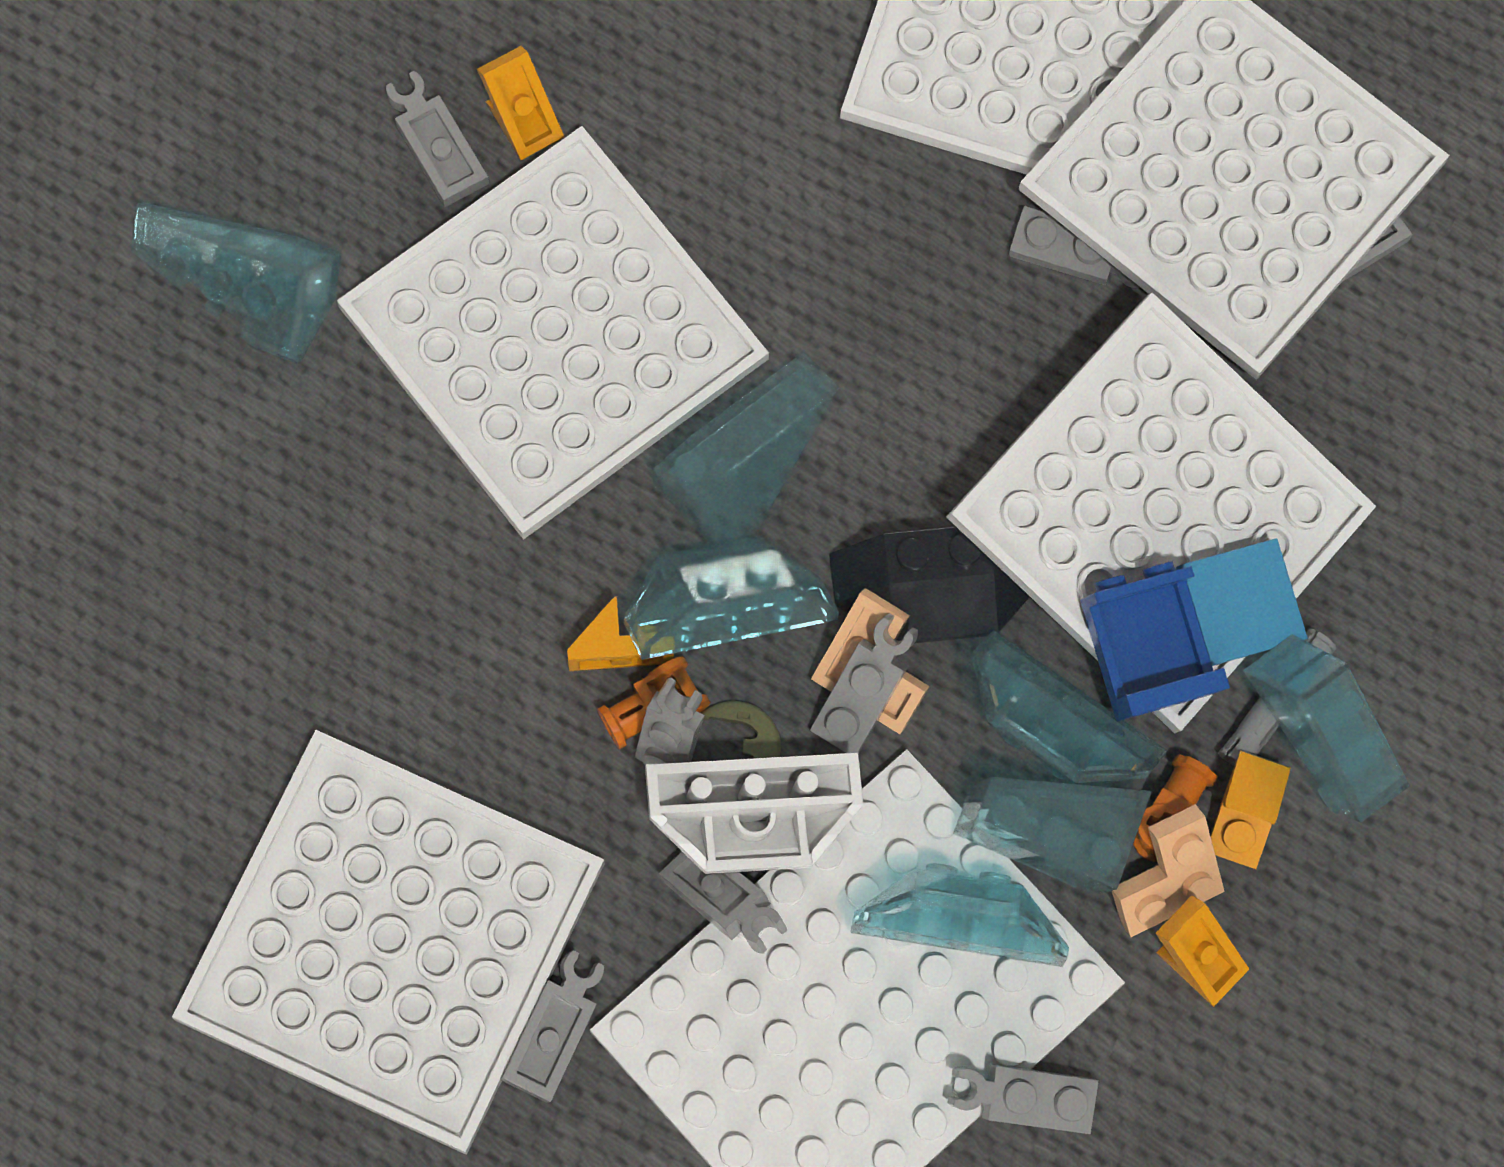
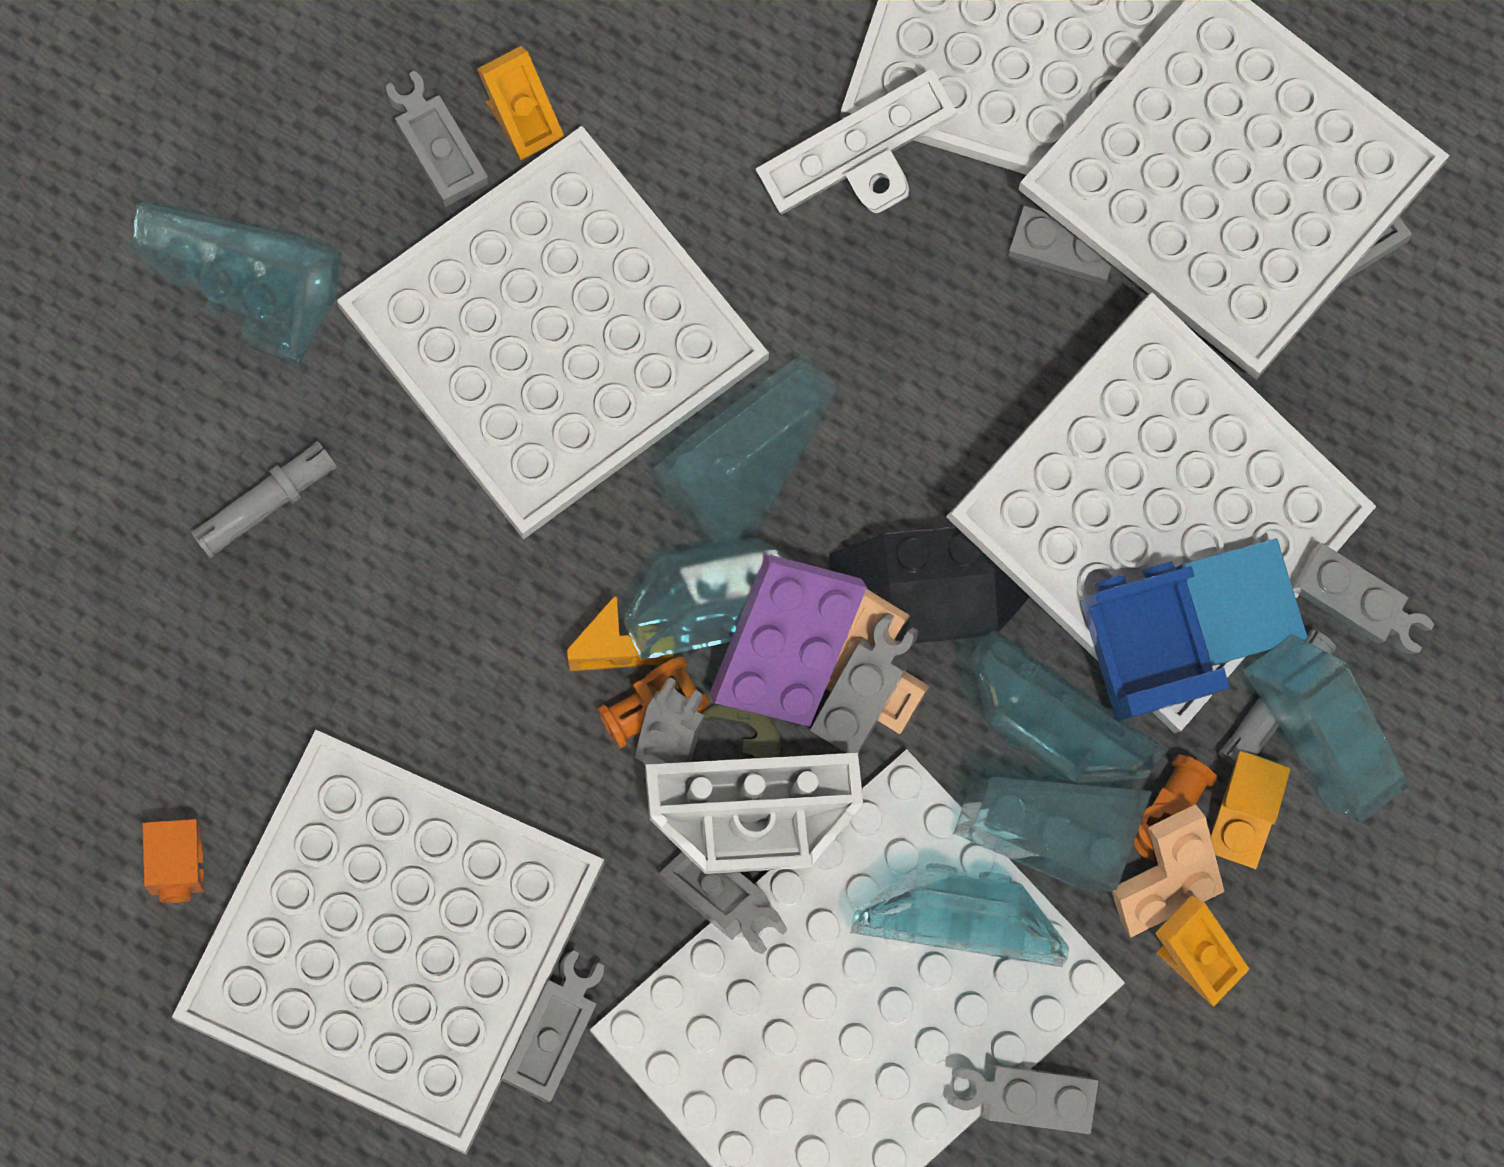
none -> orange brick [142,819,204,903]
none -> light grey pin [190,441,337,559]
none -> medium lavender plate [710,554,867,726]
none -> white plate [756,68,958,214]
none -> light grey plate [1292,543,1434,654]

